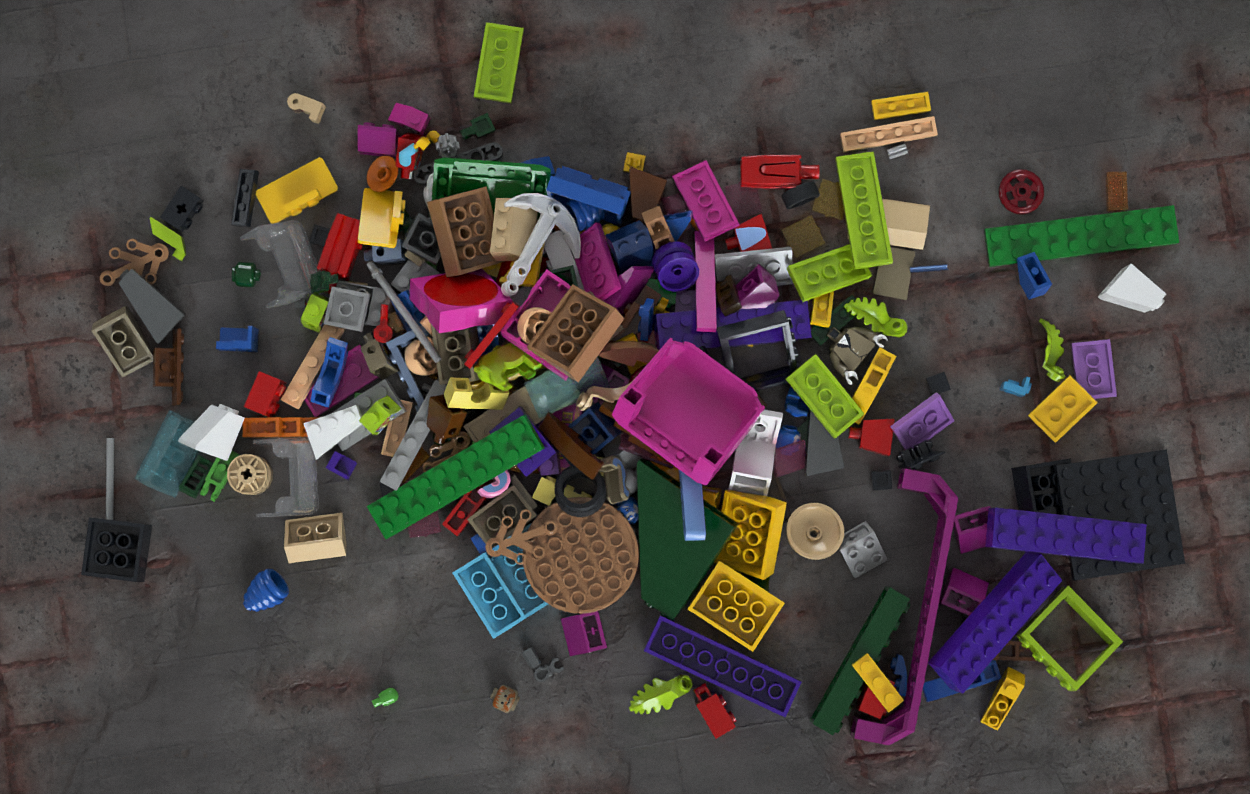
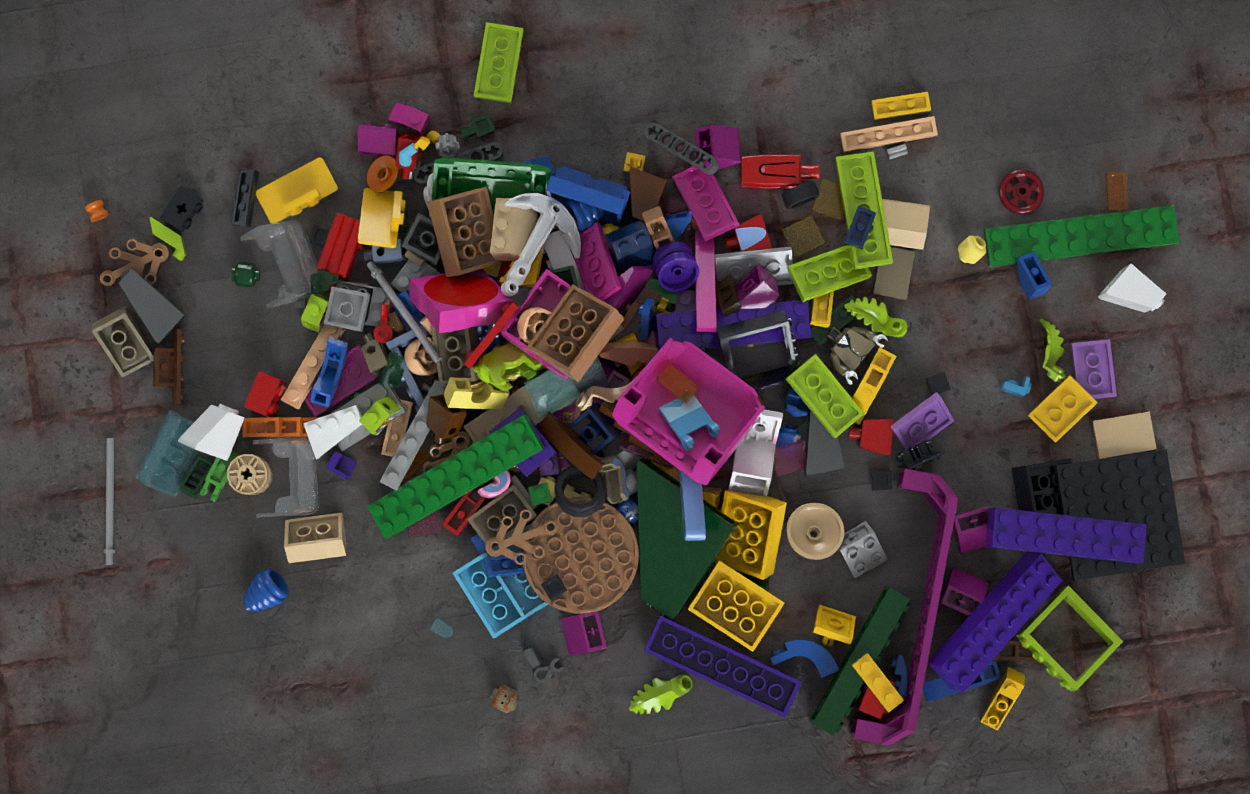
black slope [81,517,152,582] -> none
blue panel [216,326,259,352] -> none
tan leg [287,93,326,124] -> none
bright green cylinder [372,688,399,707] -> none
red brick [693,683,737,739] -> none
medium blue piece [910,264,948,273] -> none
none -> orange wheel [85,200,109,222]
none -> clear green plate [379,352,404,388]
none -> clear light blue piece [430,618,453,638]
none -> blue plate [484,553,524,578]
none -> green plate [528,483,552,506]
none -> black tile [541,574,568,601]
none -> dark grey beam [644,123,719,175]
none -> clear orange plate [656,363,700,403]
none -> dark azure flag [658,391,720,451]
none -> magenta slope [695,125,741,170]
none -> blue arch [769,639,839,678]
none -> yellow tile [813,604,856,646]
none -> dark blue plate [844,206,876,249]
none -> light yellow head [958,236,986,264]
none -> tan tile [1092,411,1157,459]

